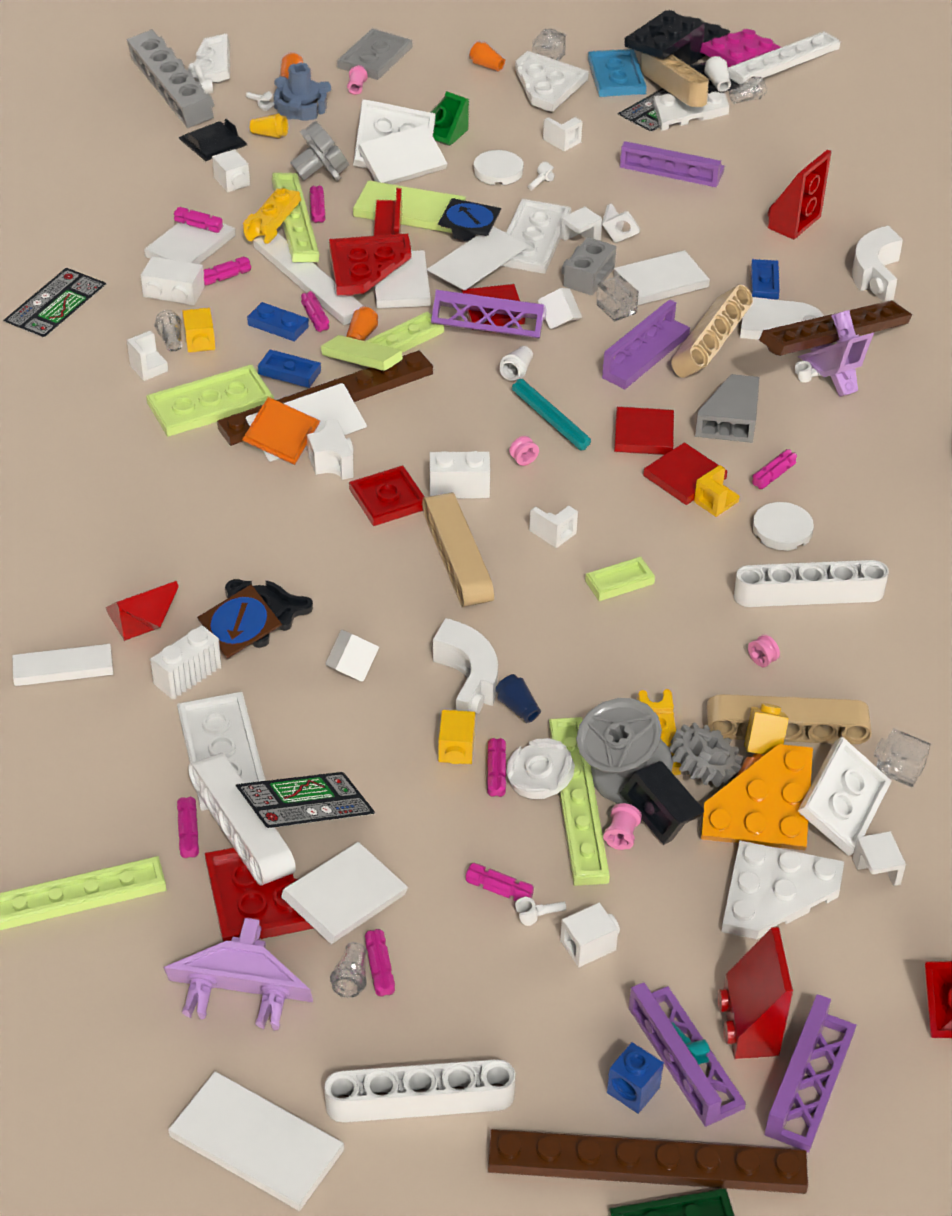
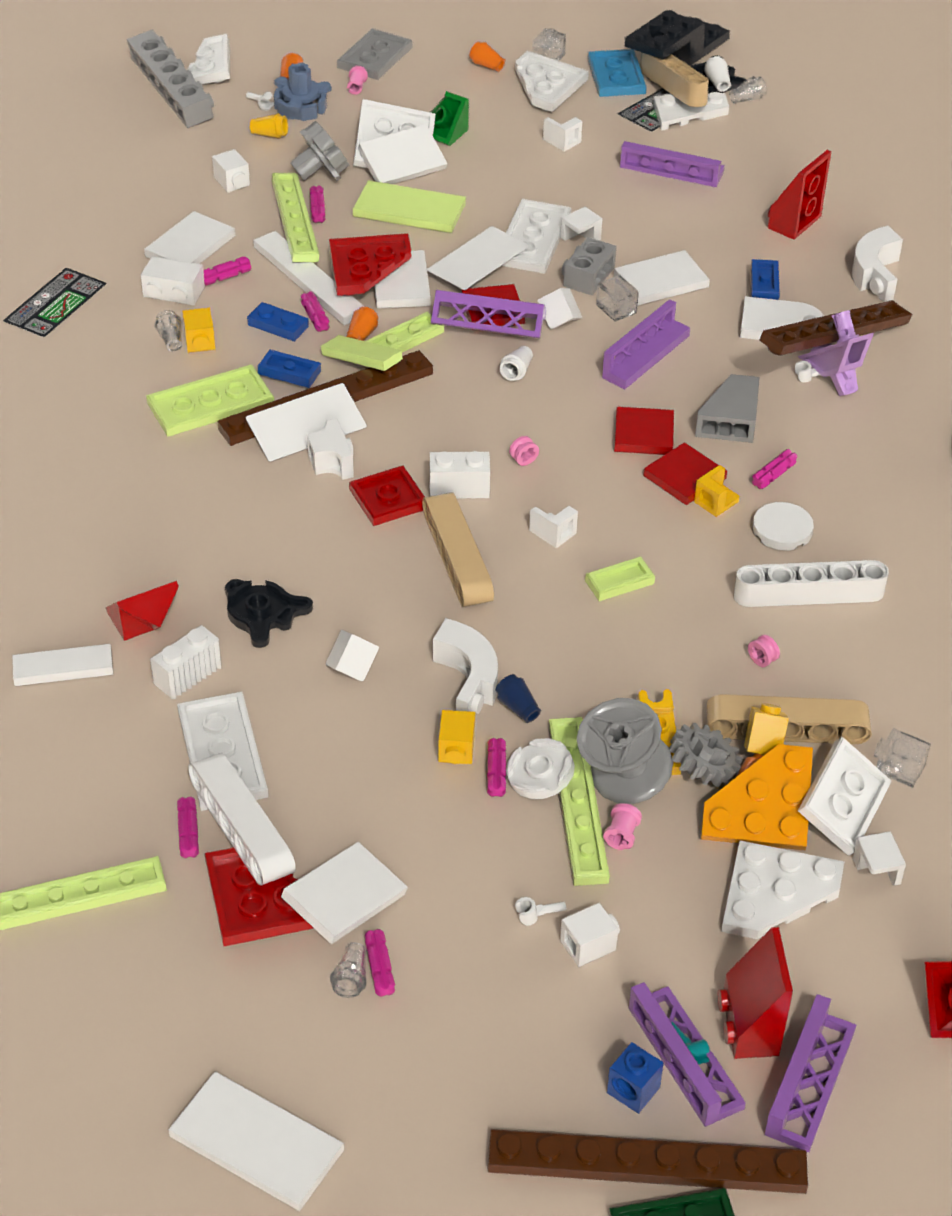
white panel [127,331,168,381] -> none
lavender connector [164,918,314,1030] -> none
dark pink axle [174,207,223,233] -> none
black piece [179,119,247,161] -> none
white hand [193,62,213,94] -> none
piece [197,584,282,659] -> none
sticker [235,772,375,828] -> none
orange piece [242,397,320,465] -> none
yellow plate [243,188,301,244] -> none
white beam [324,1060,516,1122] -> none
red panel [374,188,402,236] -> none
piece [438,198,501,241] -> none
dark pink axle [466,863,534,901] -> none
white tile [474,150,524,185] -> none
teal axle [512,379,591,451] -> none
white hand [528,162,554,190] -> none
white bracket [602,204,640,243] -> none
black panel [620,761,704,845] -> none
tan beam [671,285,753,378] -> none
dark pink plate [700,29,782,67] -> none
white tile [728,32,841,86] -> none

